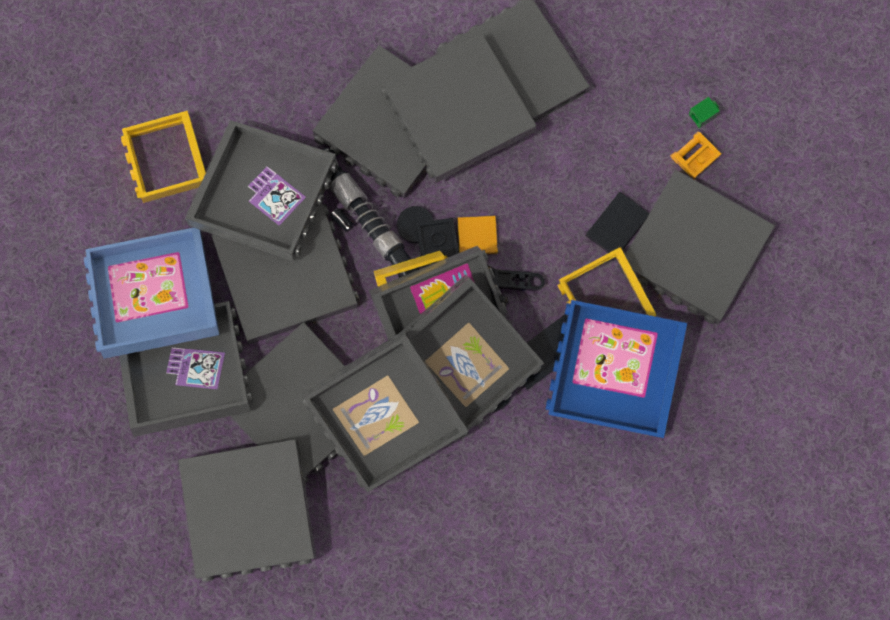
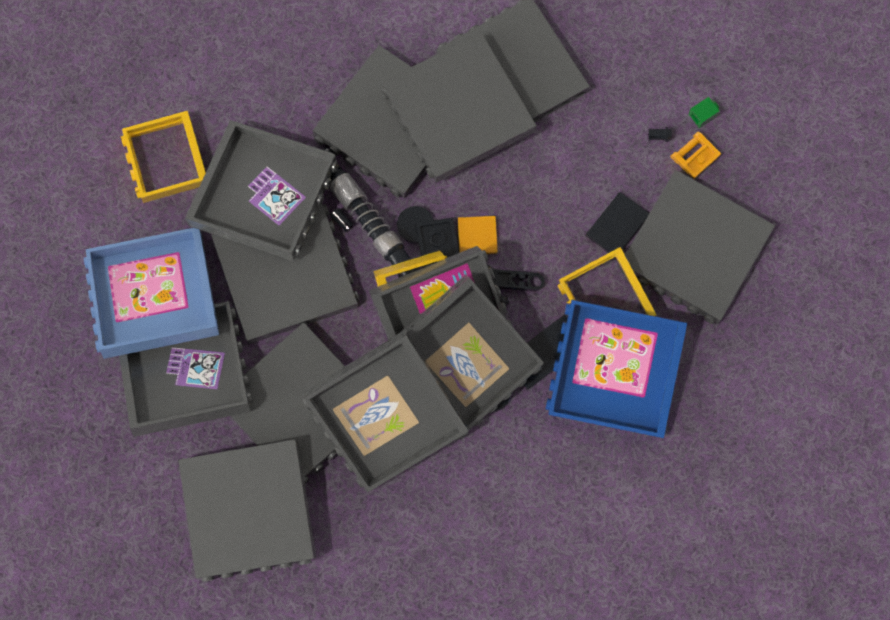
none -> black pin [648,127,672,142]

